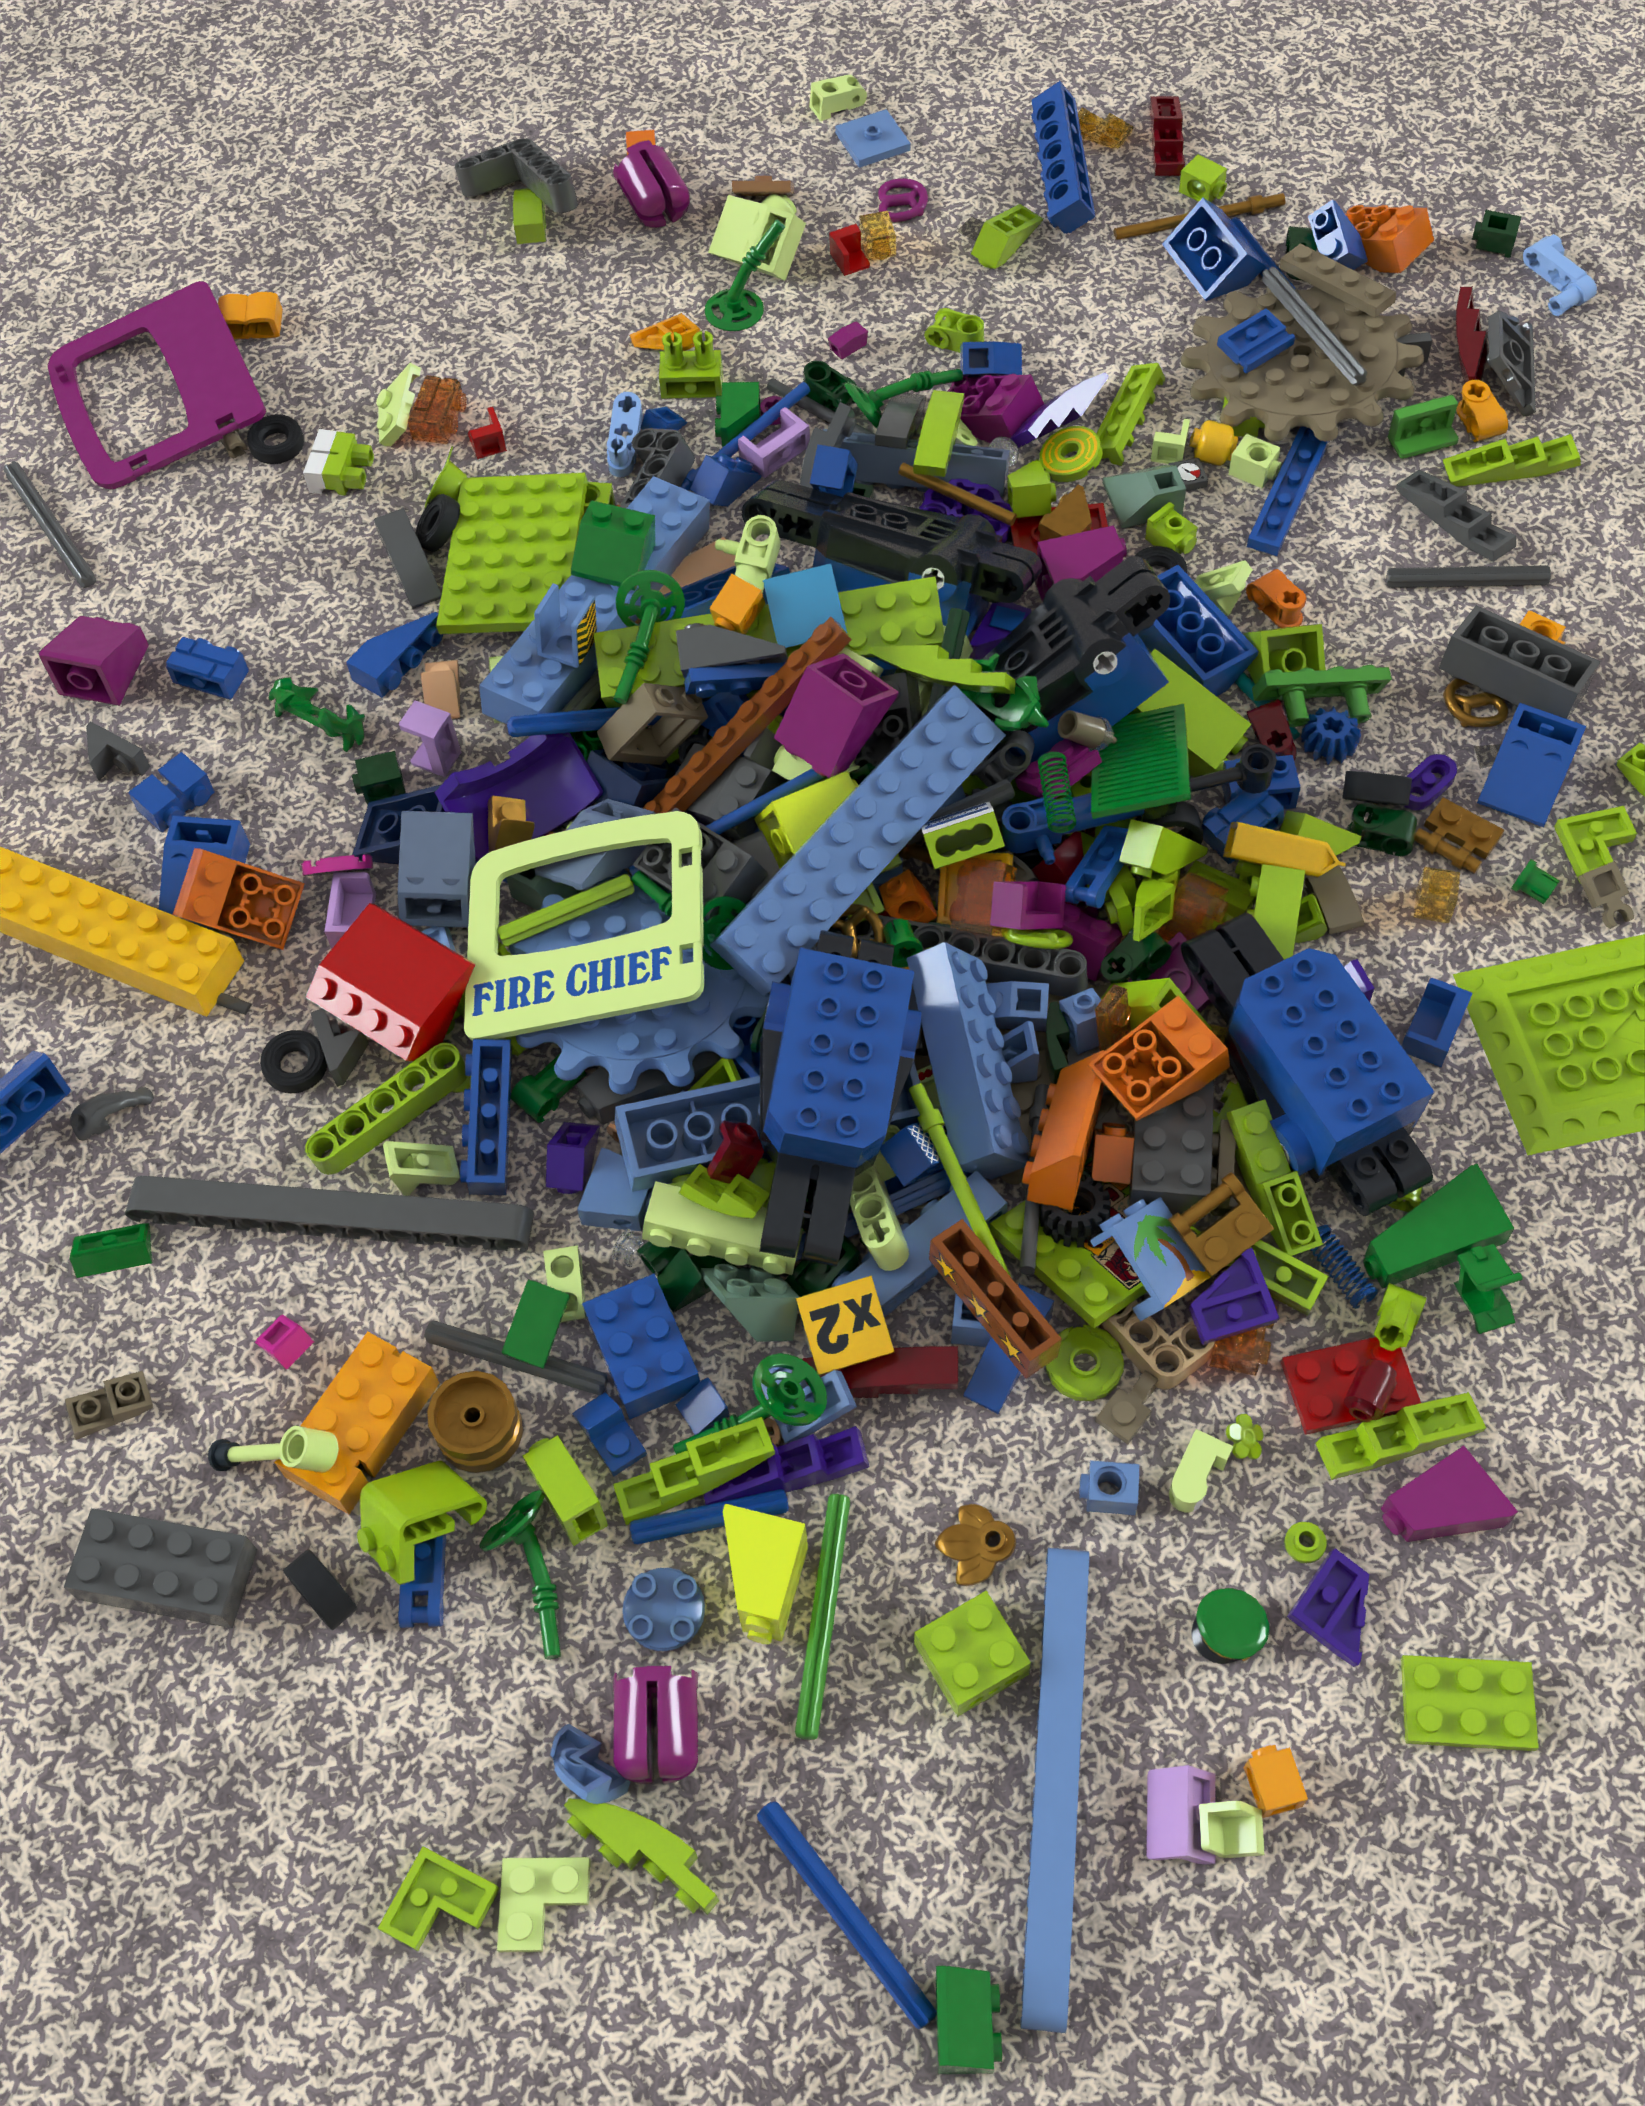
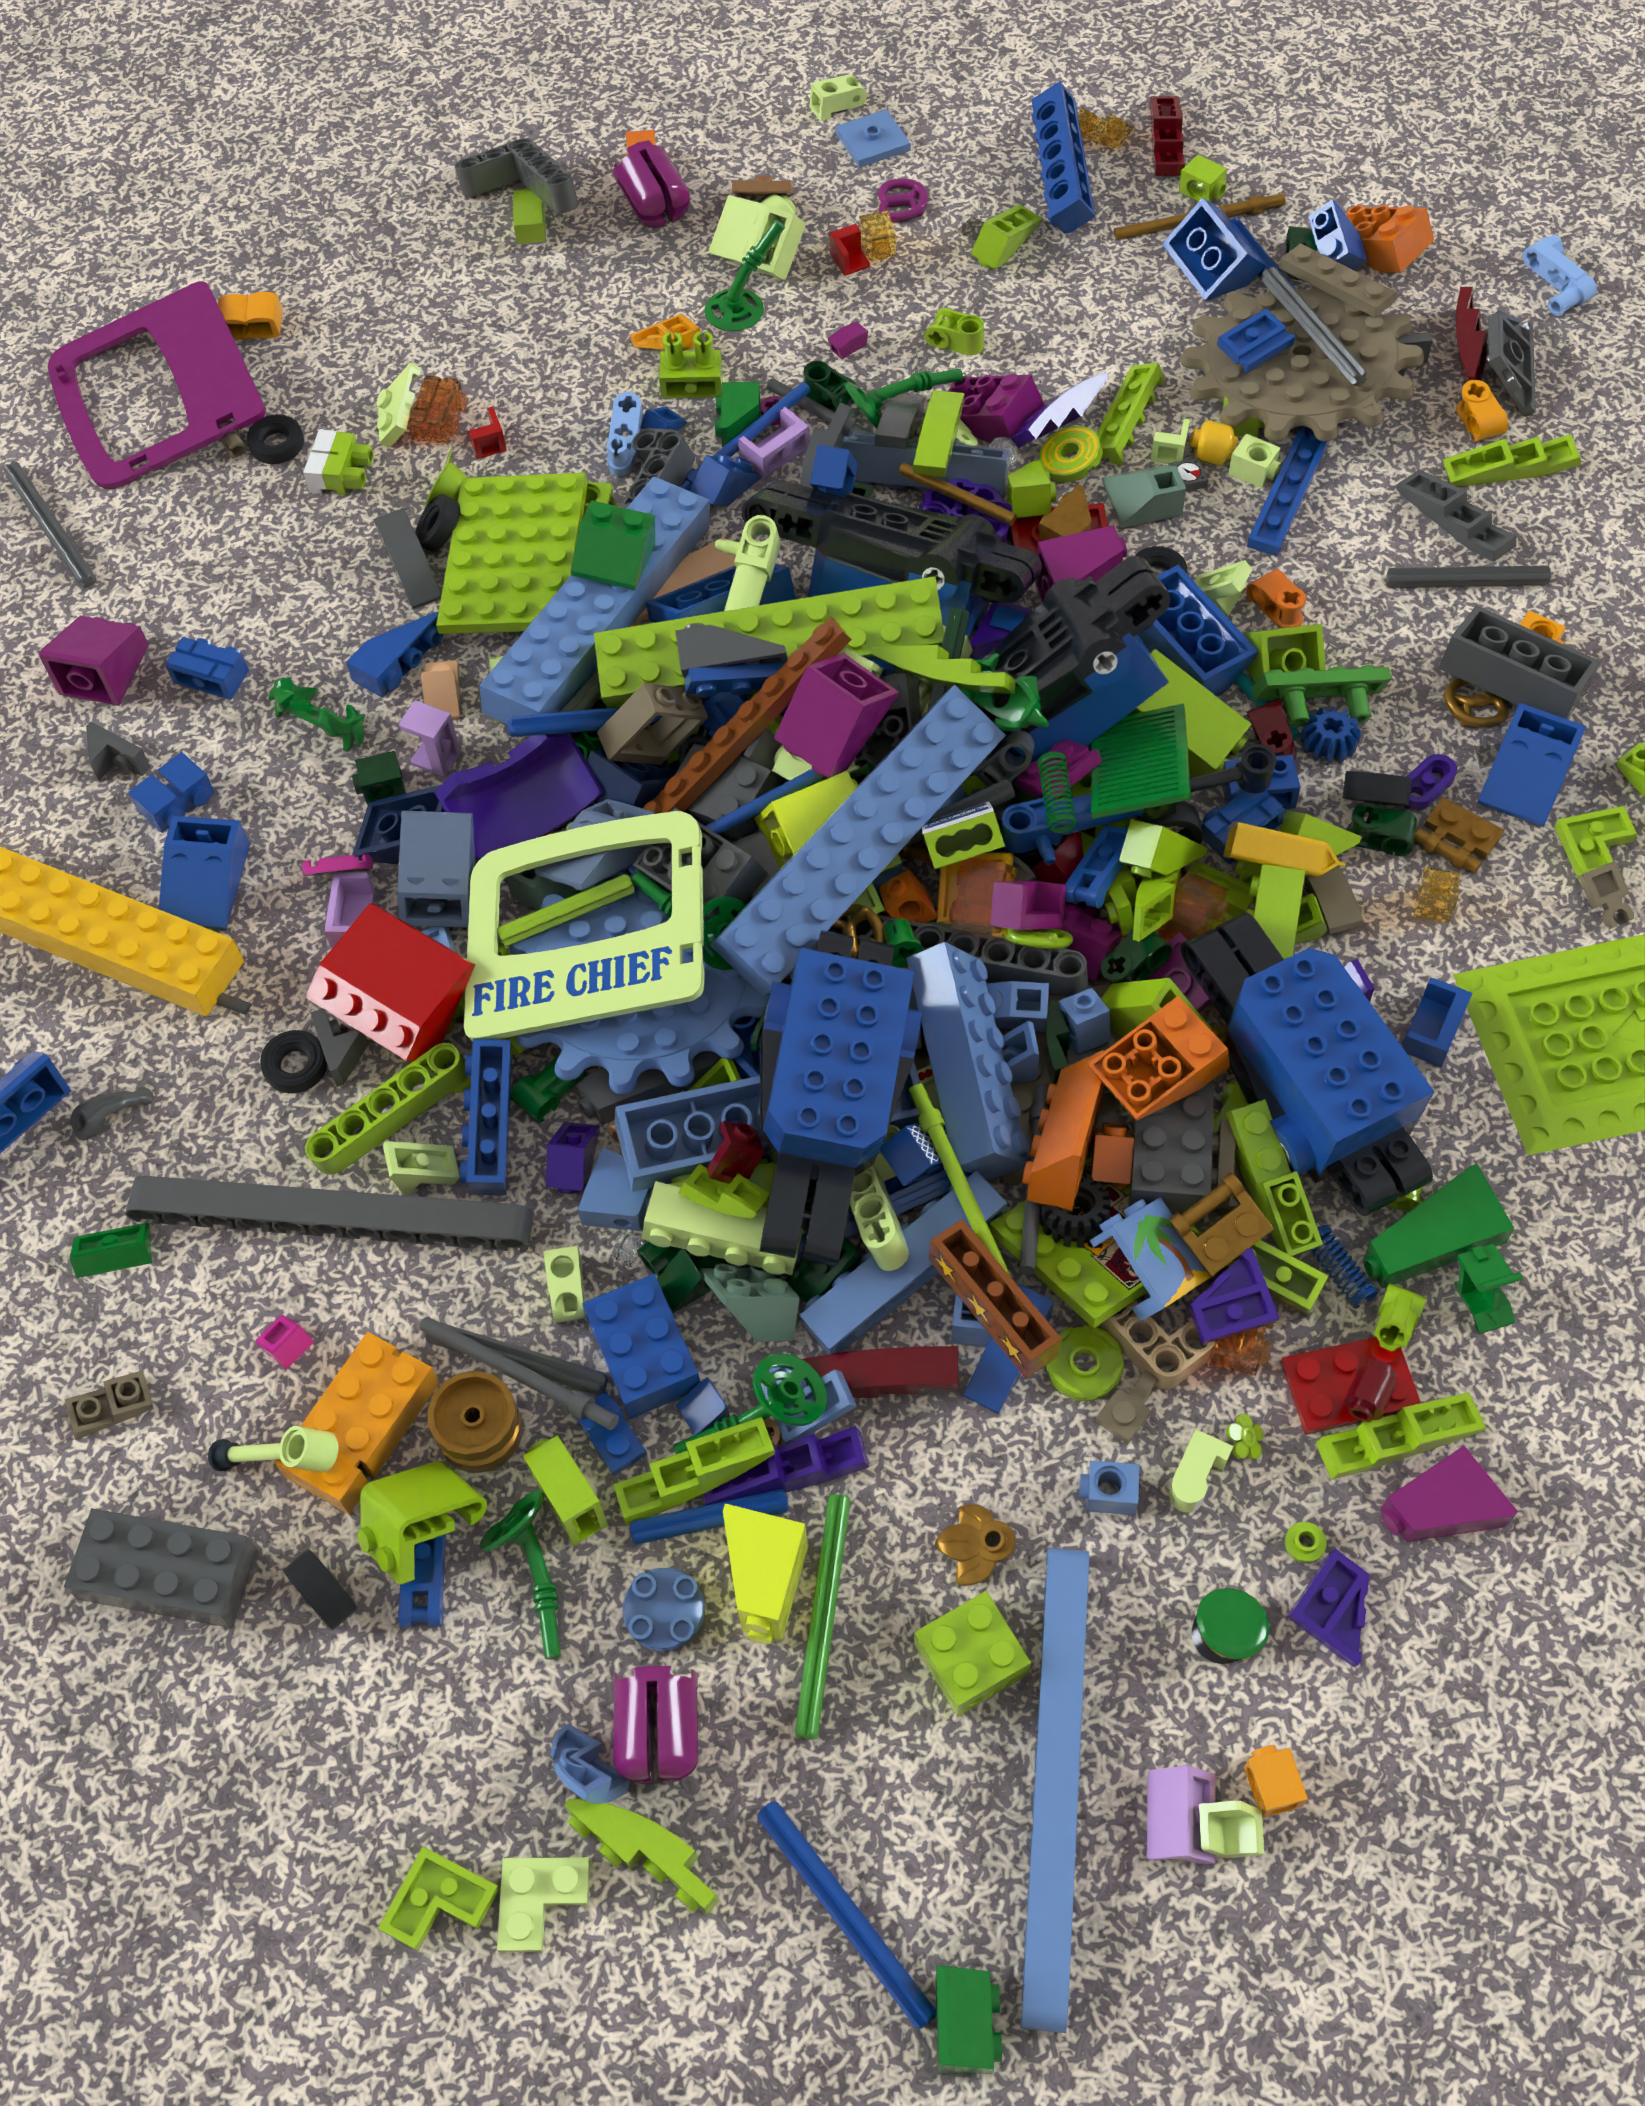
orange slope [173,848,305,950] -> none
pearl gold slope [488,795,535,852] -> none
green slope [502,1279,570,1369] -> none
medium blue piece [534,583,597,668] -> none
green dish [613,570,685,704] -> none
light orange brick [709,574,766,635] -> none
dark azure slope [763,563,847,648] -> none
yellow tile [796,1275,895,1375] -> none
blue slope [960,341,1022,377] -> none
dark tan piece [1058,710,1117,751] -> none
clear orange plate [1095,984,1131,1051] -> none
lime brick [1145,502,1198,554] -> none
bright green bracket [1388,395,1459,459] -> none
lime plate [1401,1655,1539,1751] -> none
dark green brick [1471,210,1522,258] -> none
green bush [1511,859,1560,905] -> none
none -> dark grey bar [420,1316,619,1430]

